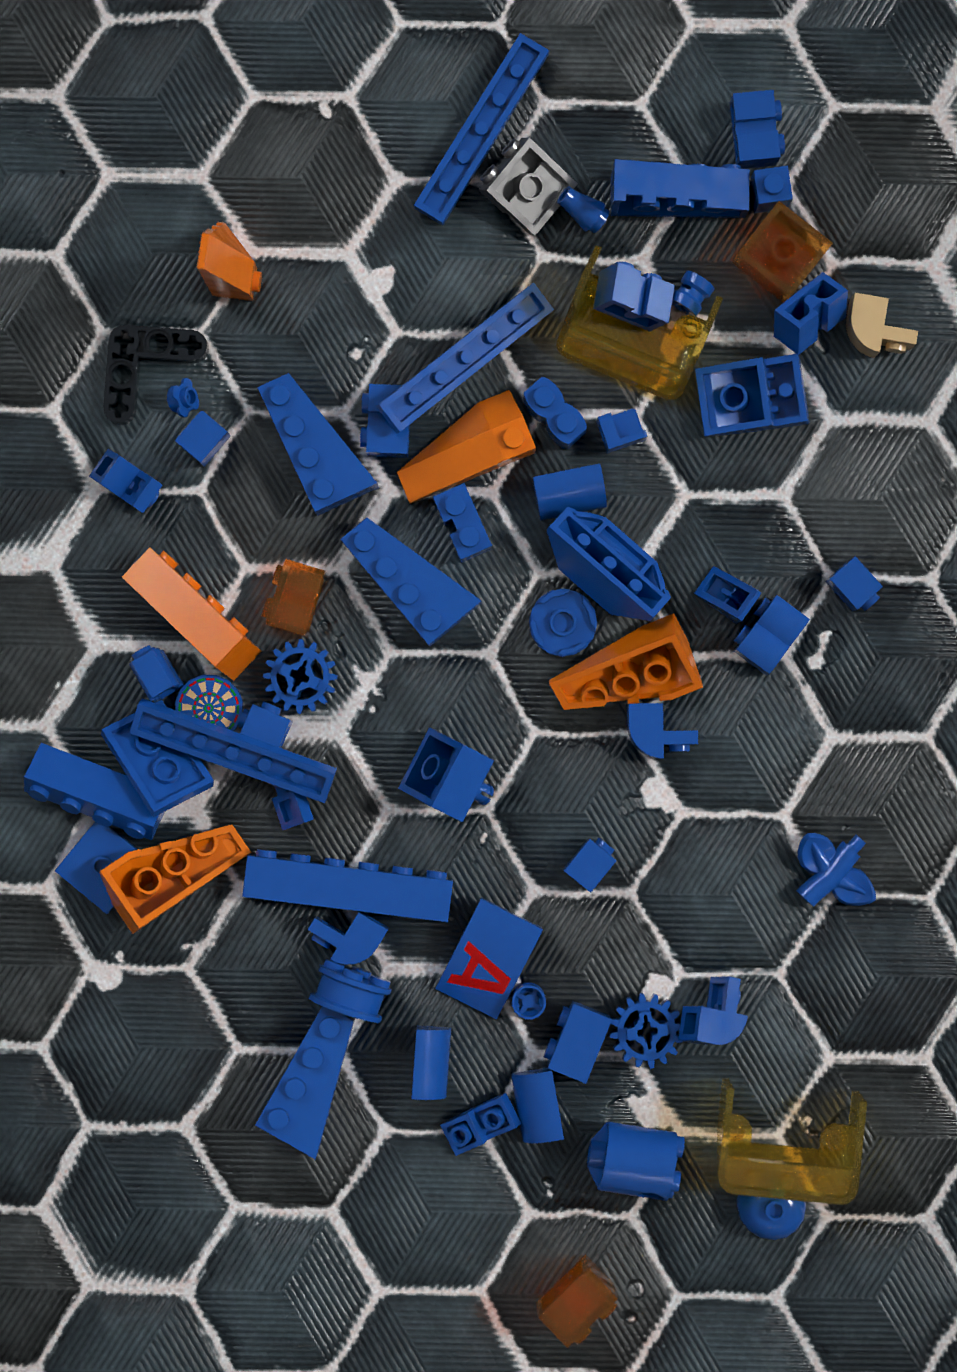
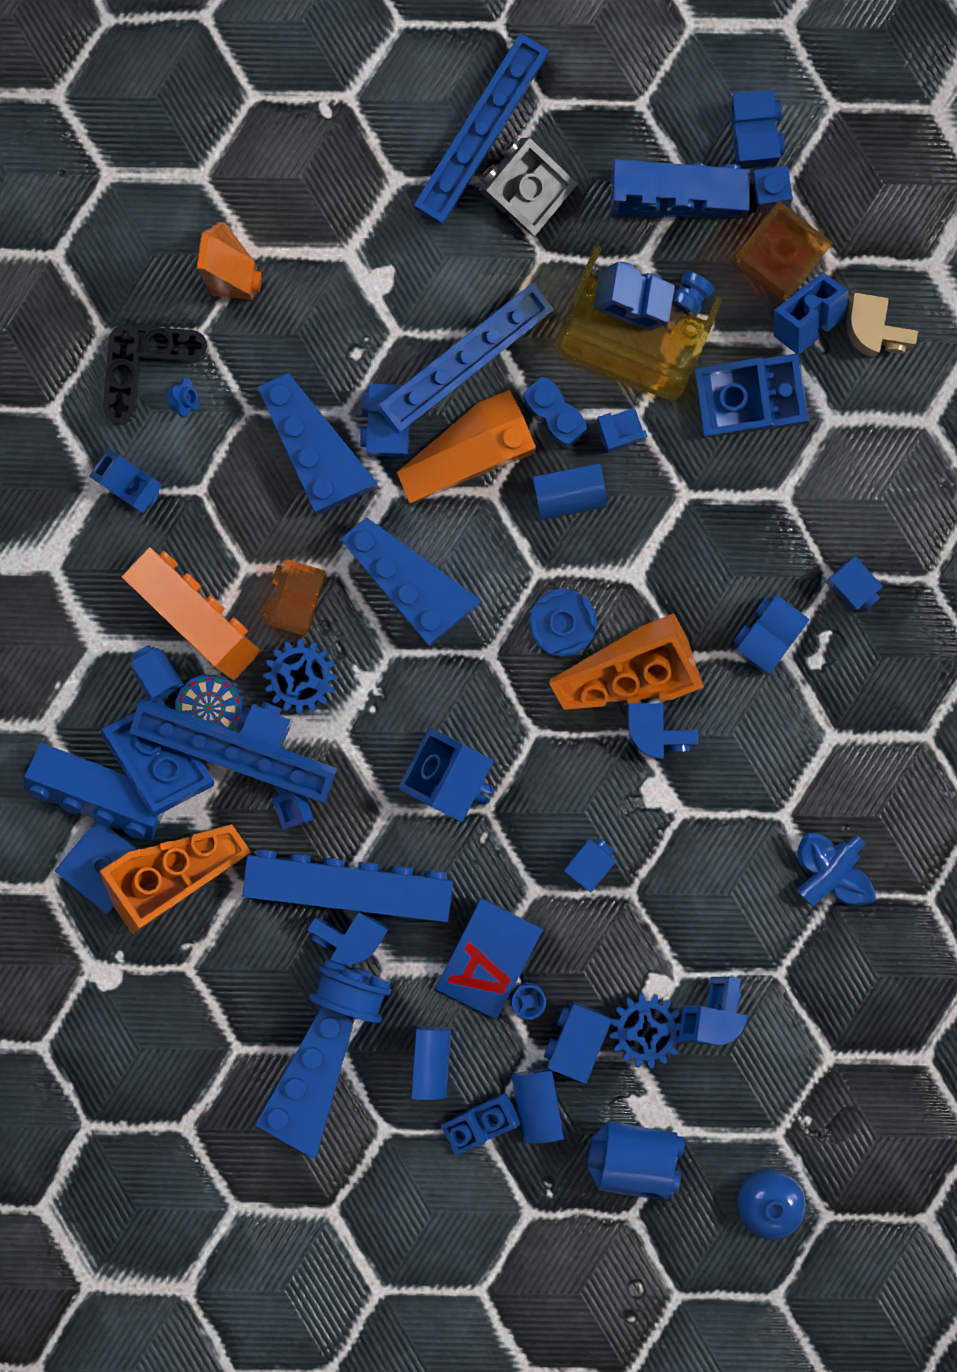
blue panel [175,411,231,467] -> none
blue brick [433,483,492,563] -> none
clear orange brick [536,1254,618,1348] -> none
blue wedge [547,507,671,621] -> none
blue cone [557,186,609,233] -> none
blue slope [694,566,762,624] -> none
clear yellow windscreen [717,1078,867,1205] -> none

